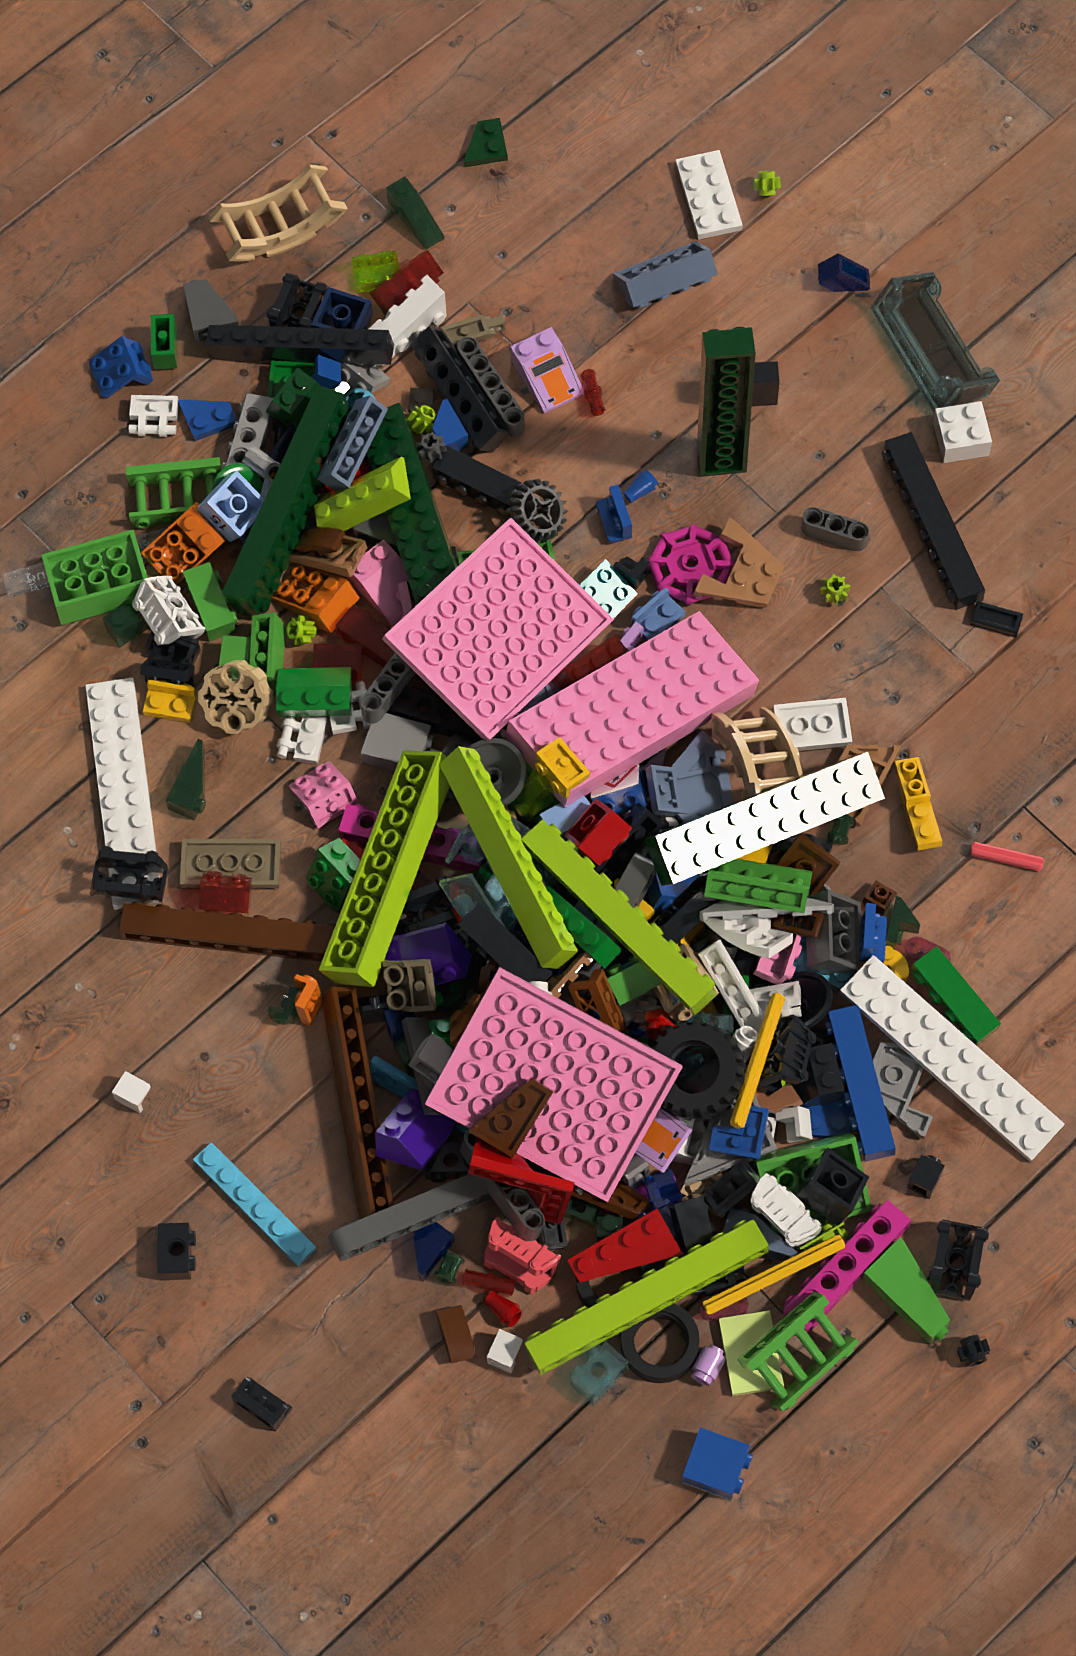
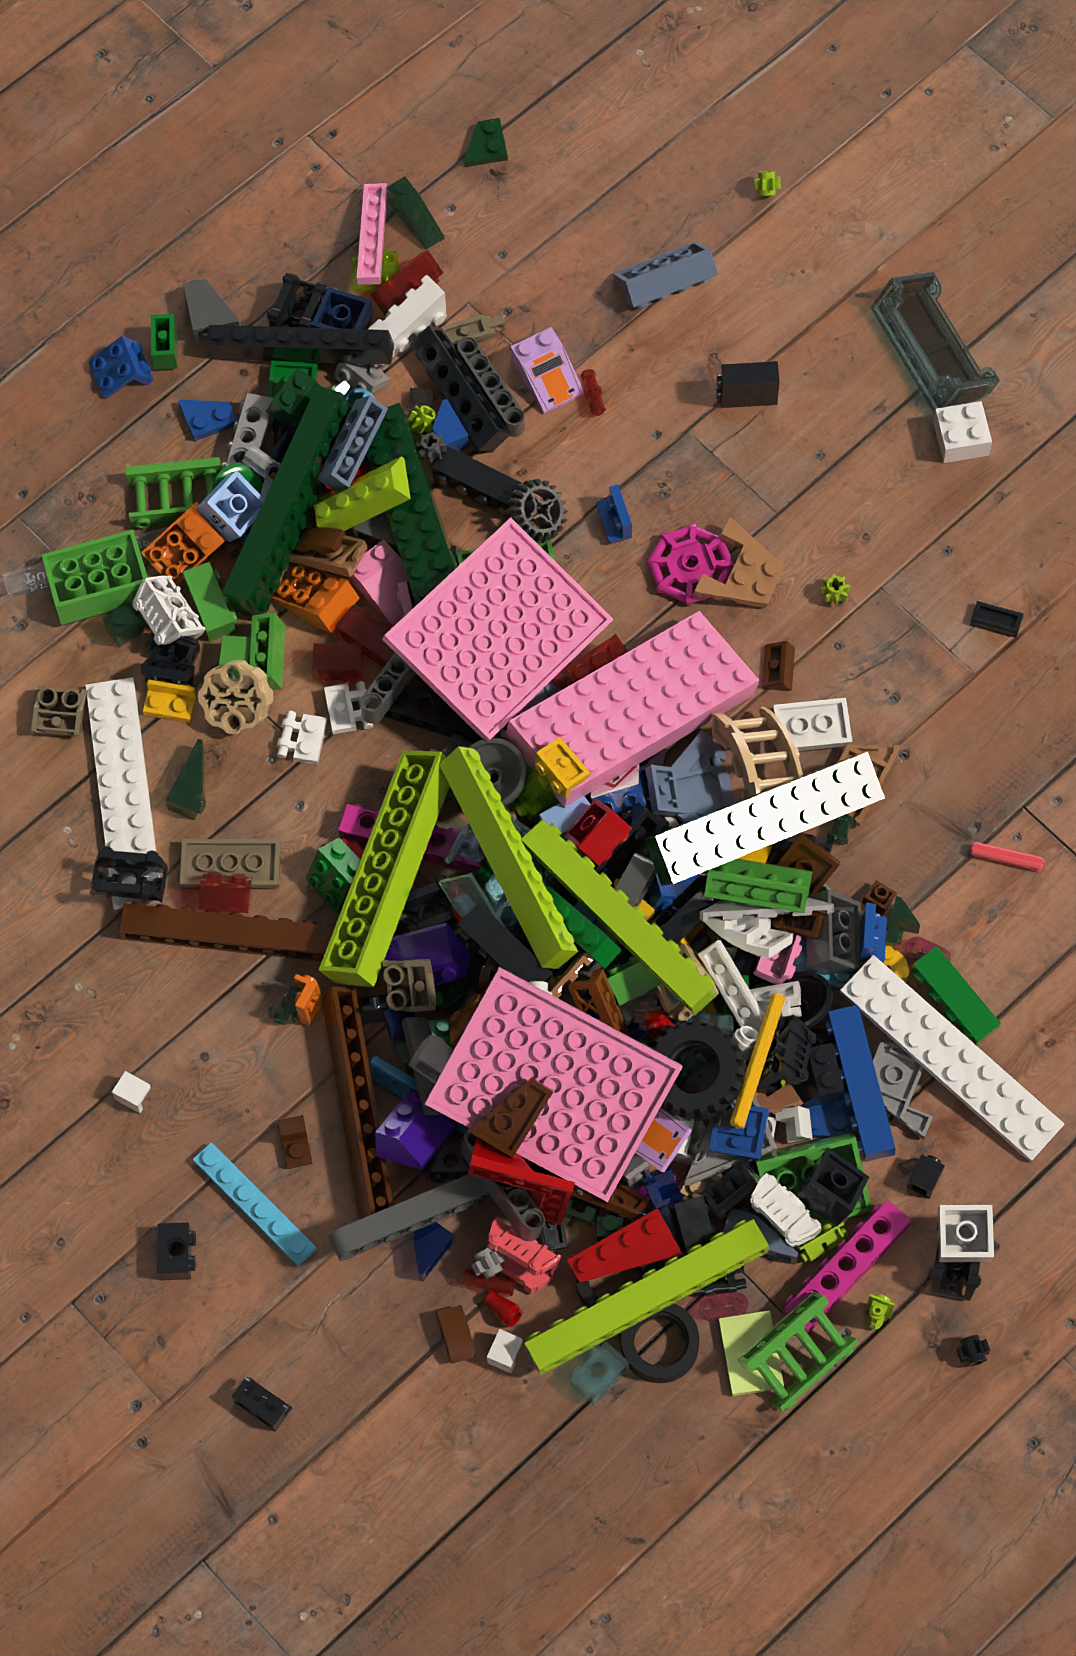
white plate [129,395,178,437] -> none
tan fence [208,164,348,261] -> none
green slope [276,667,352,717] -> none
lime gear [287,615,316,645] -> none
bright pink bracket [289,761,359,828] -> none
blue panel [310,355,341,389] -> none
light grey brick [361,713,435,772] -> none
clear green bush [434,1251,465,1285] -> none
hinge [580,559,637,618] -> none
black panel [613,557,650,590] -> none
lavender bracket [619,622,644,656] -> none
blue cone [623,469,658,503] -> none
medium blue bracket [631,587,686,641] -> none
white plate [675,150,743,240] -> none
blue piece [682,1427,753,1501] -> none
lavender brick [691,1345,726,1386] -> none
dark green brick [697,326,756,477] -> none
yellow axle [702,1235,845,1315] -> none
dark grey beam [801,507,869,551] -> none
clear blue slope [818,253,870,292] -> none
bright green slope [862,1238,950,1344] -> none
black brick [882,432,985,610] -> none
yellow slope [895,757,942,851] -> none
none -> dark tan slope [31,685,88,736]
none -> reddish brown slope [278,1115,313,1169]
none -> bright pink plate [357,183,388,285]
none -> light grey gear [471,1248,505,1279]
none -> reddish brown slope [762,641,795,691]
none -> lime hinge [866,1294,895,1330]
none -> white brick [938,1205,994,1262]

